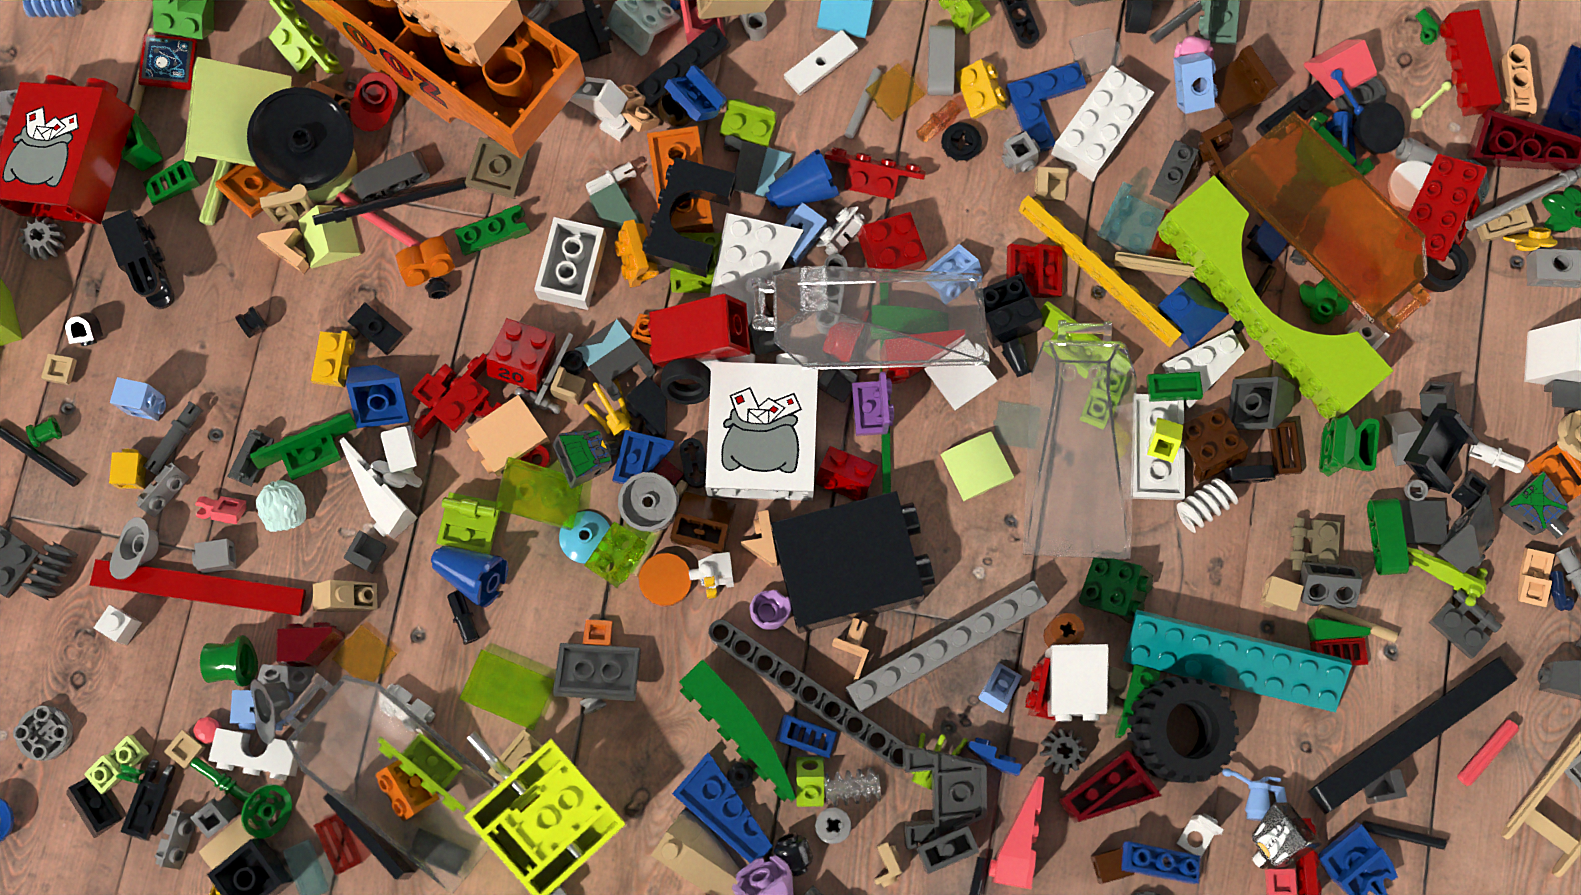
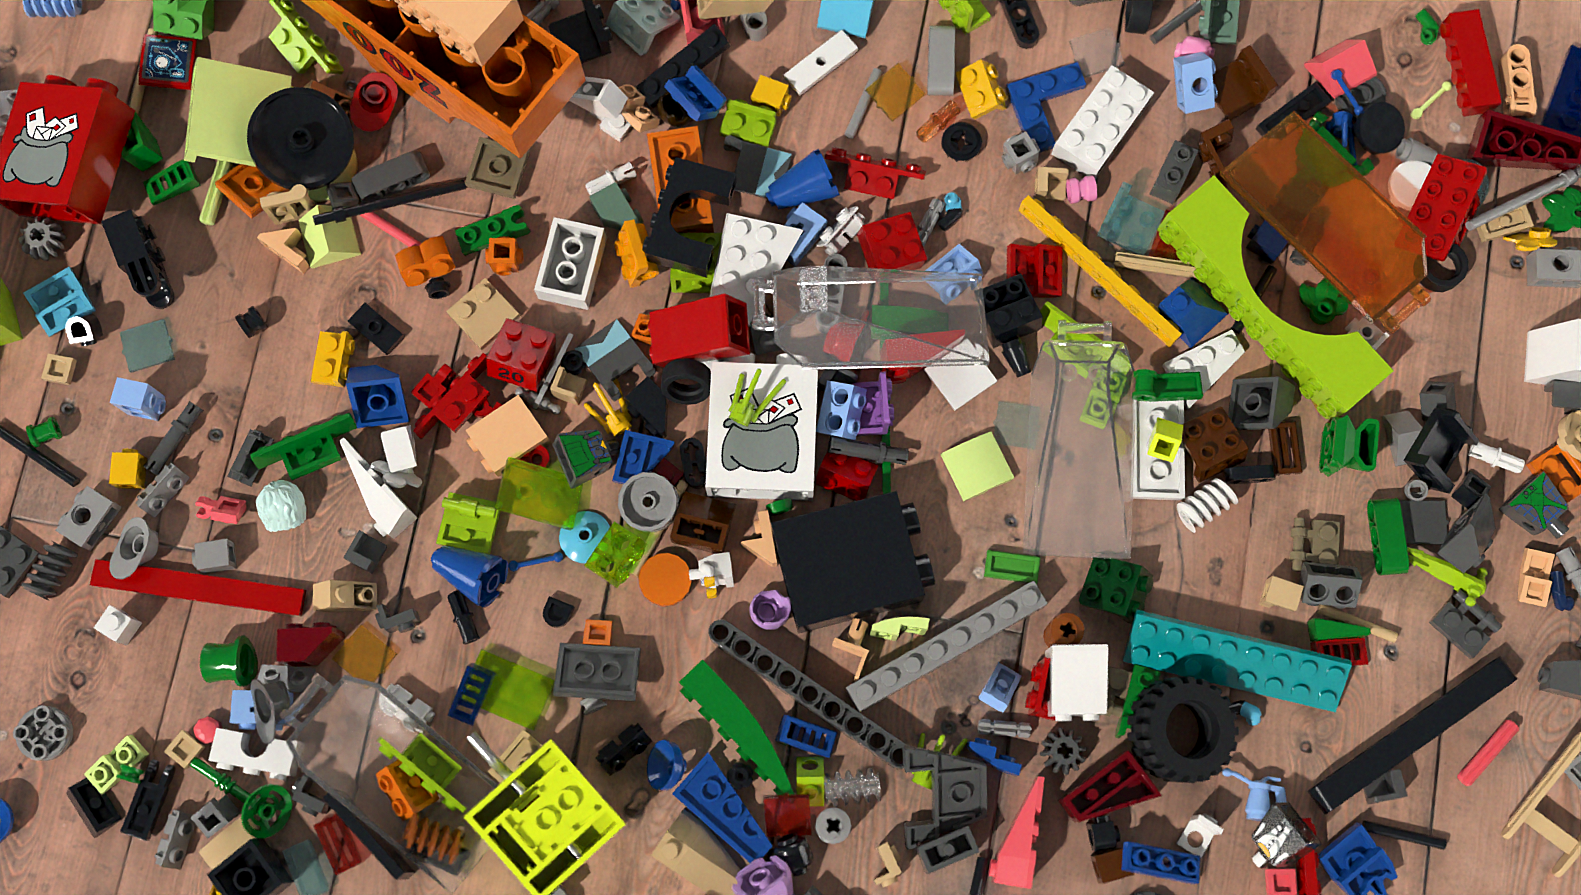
none -> medium azure slope [23,267,96,337]
none -> light grey brick [55,486,122,551]
none -> clear light blue piece [119,319,175,373]
none -> dark grey bracket [291,774,330,816]
none -> dark grey tile [326,182,359,208]
none -> dark grey bracket [375,604,421,633]
none -> dark orange piece [401,813,465,865]
none -> tan plate [446,278,521,350]
none -> clear blue slope [447,663,496,726]
none -> orange brick [485,236,524,276]
none -> blue hinge [508,552,563,572]
none -> black tile [543,596,575,628]
none -> black hinge [595,723,652,776]
none -> blue piece [647,740,687,791]
none -> lime plant [728,368,786,427]
none -> yellow brick [751,75,792,117]
none -> clear red piece [763,793,812,837]
none -> green tile [766,498,793,516]
none -> light blue brick [816,380,867,441]
none -> dark grey pin [828,436,909,465]
none -> yellowish green slope [870,617,929,641]
none -> light grey axle [917,198,945,246]
none -> arm [938,192,962,232]
none -> light grey axle [978,719,1031,738]
none -> bright green tile [984,550,1040,584]
none -> bright pink wheel [1066,175,1097,204]
none -> black plate [1086,815,1120,852]
none -> green bush [1132,369,1157,402]
none -> medium azure arm [1229,700,1262,726]

